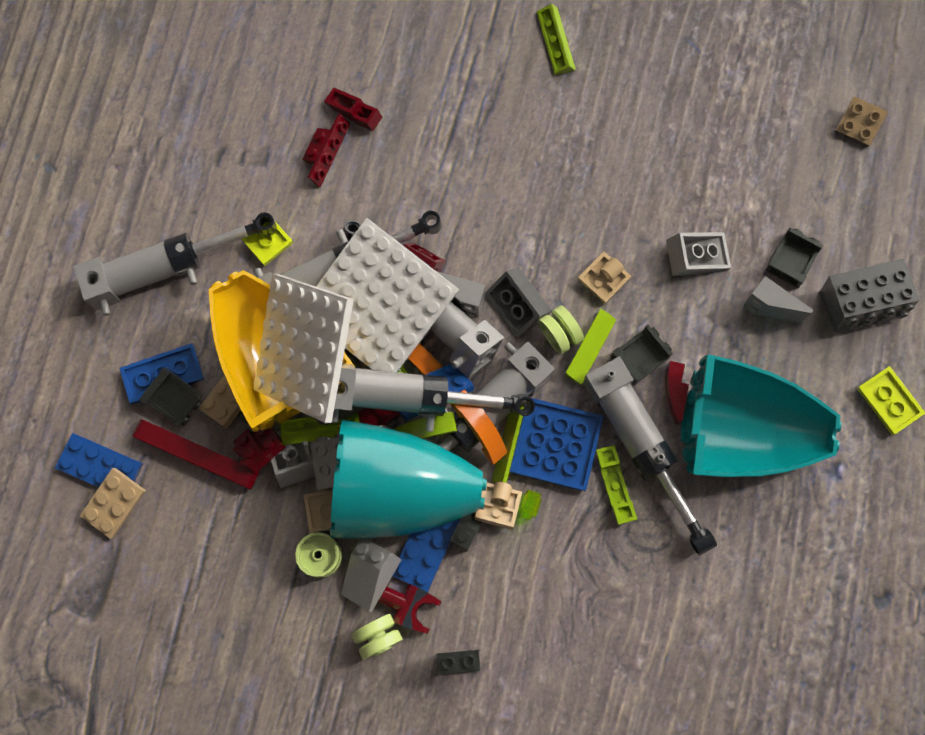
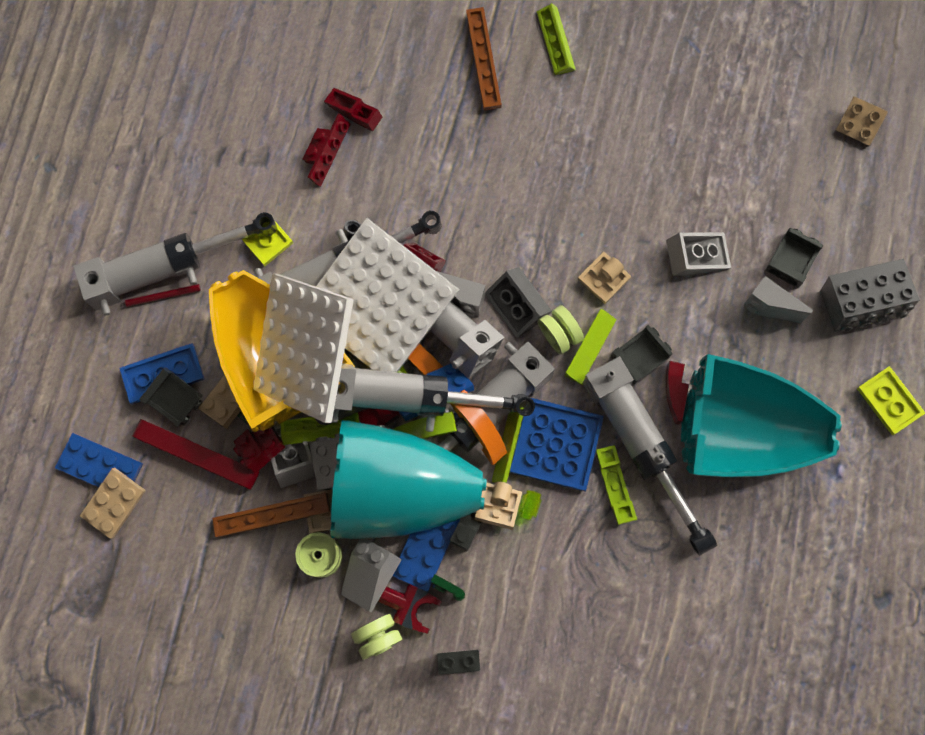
none -> dark red bar [125,284,201,307]
none -> dark orange plate [212,492,331,538]
none -> dark green plate [431,574,465,601]
none -> dark orange plate [466,7,502,111]

